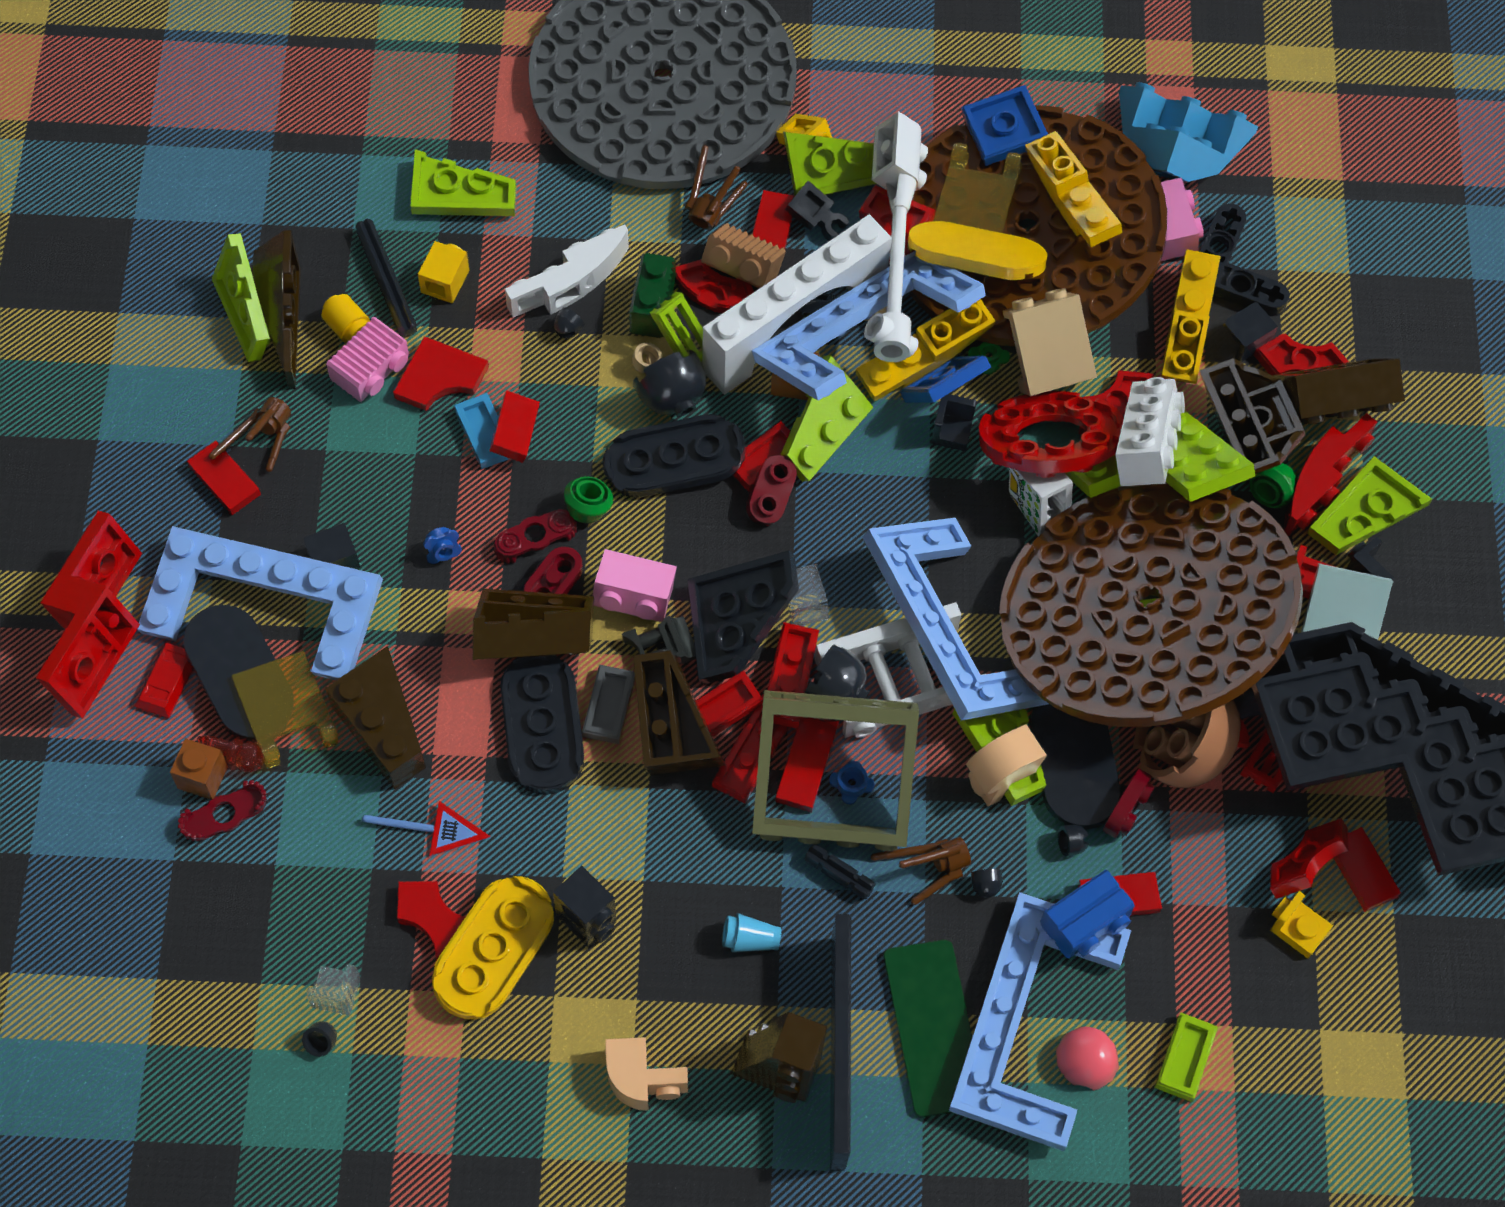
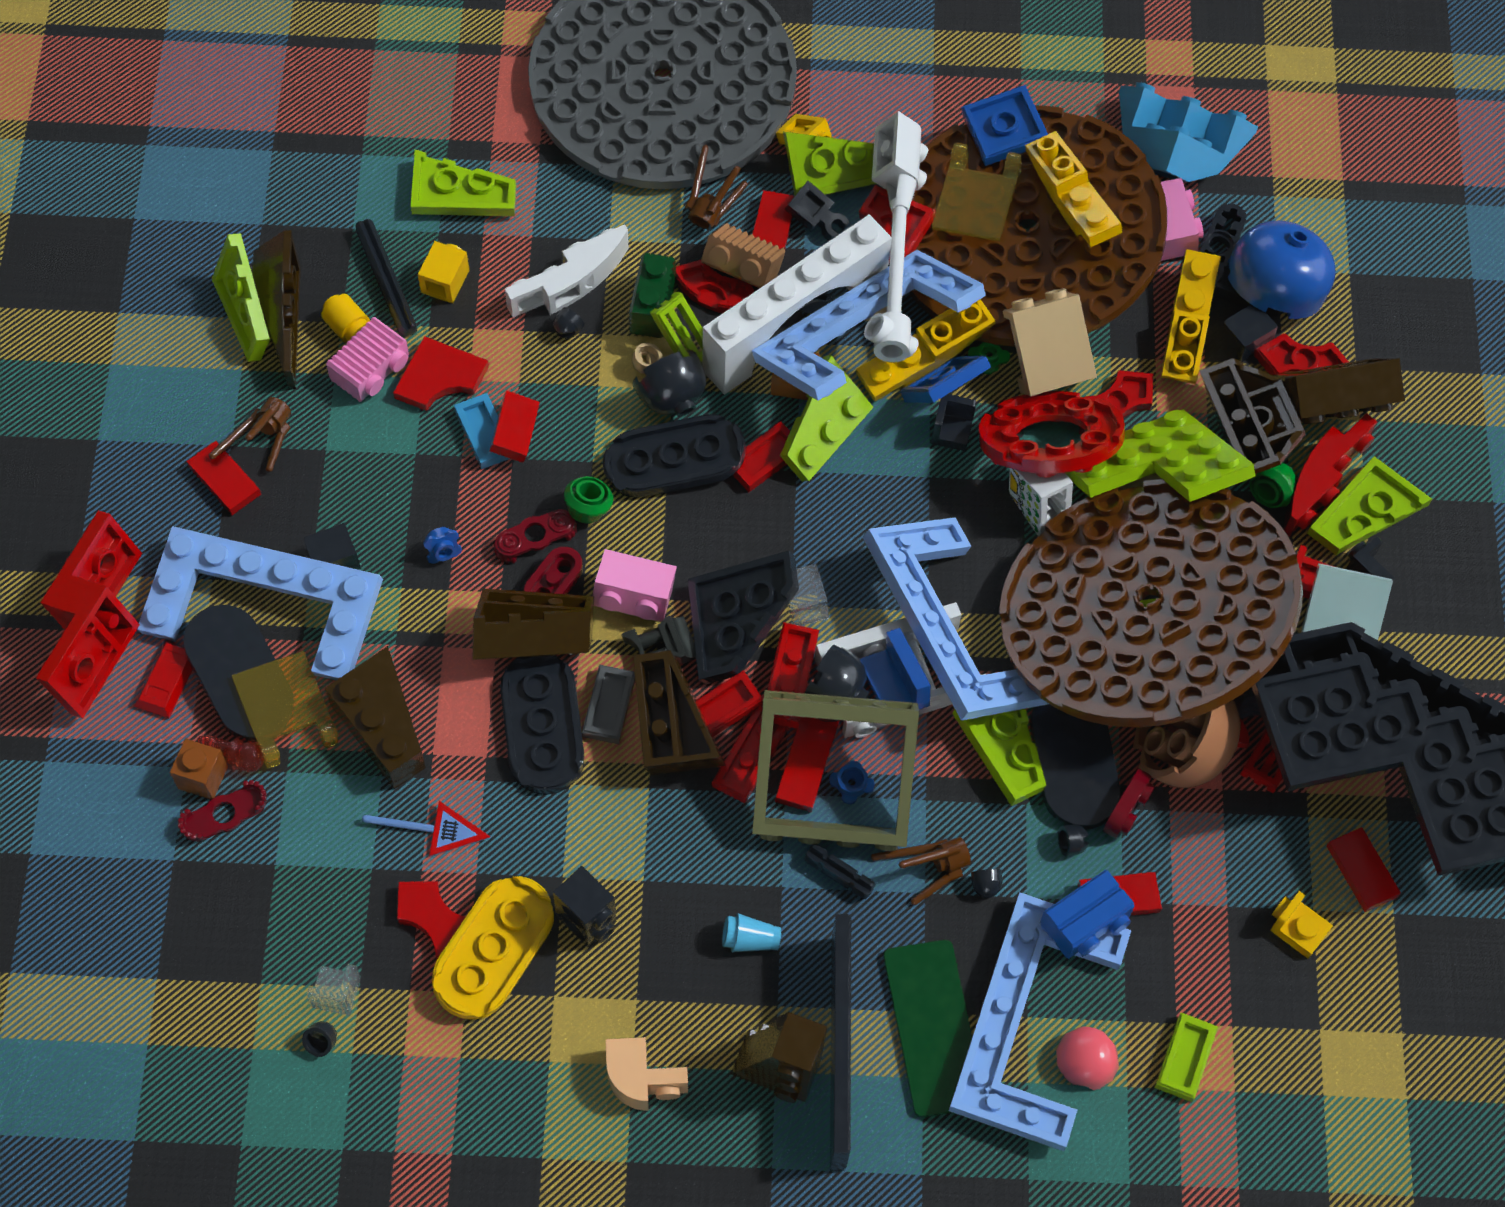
dark red plate [746,455,797,526] -> none
yellow tile [908,221,1047,280] -> none
light nougat brick [966,724,1047,806] -> none
white brick [1116,377,1185,486] -> none
red tile [1270,819,1348,899] -> none
none -> blue panel [860,627,931,710]
none -> blue cylinder [1228,220,1336,319]

